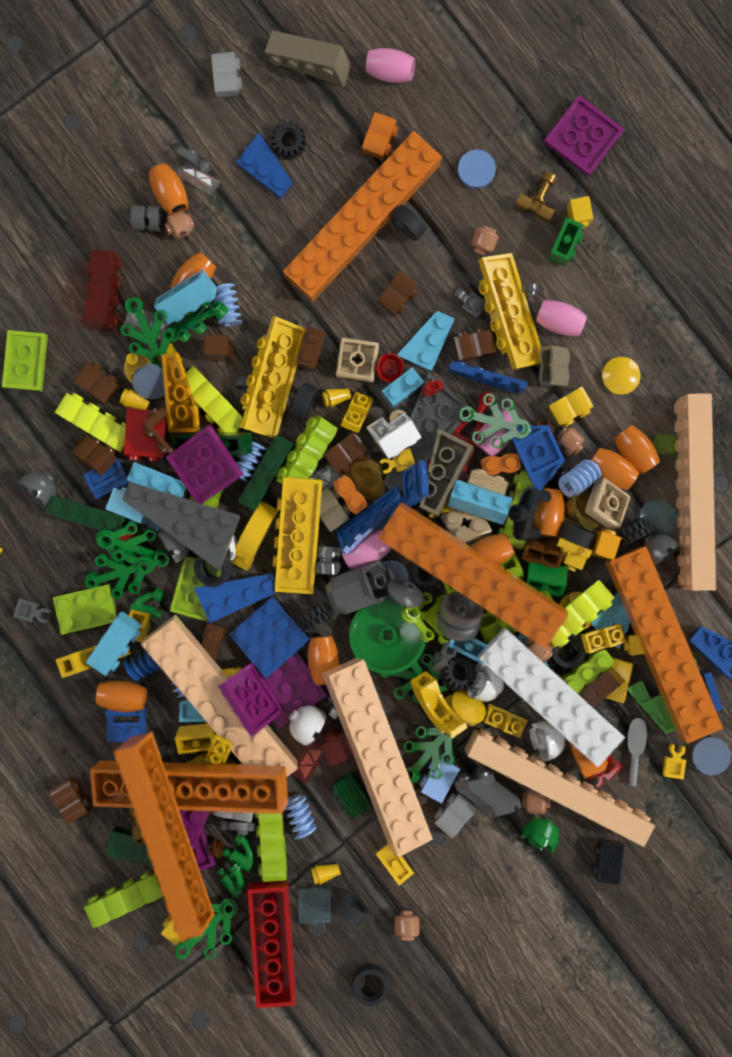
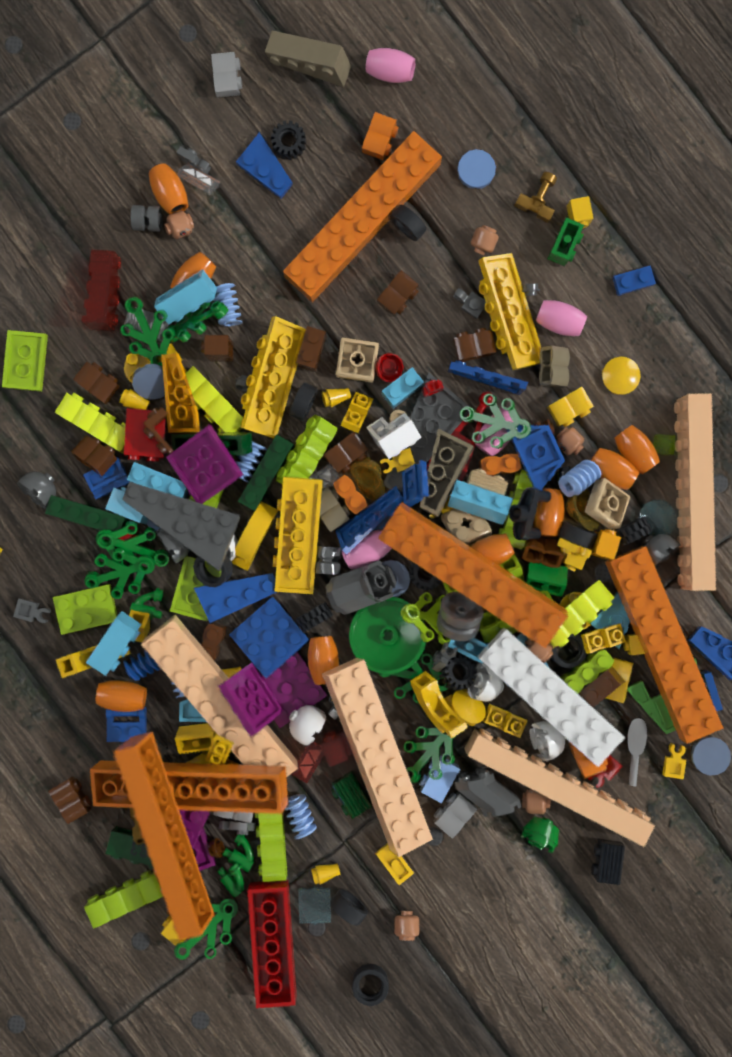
dark grey dish [387,579,424,607] -> none
medium azure wing [397,311,455,372] -> none
magenta plate [543,95,625,177] -> none
none -> blue plate [612,265,656,296]

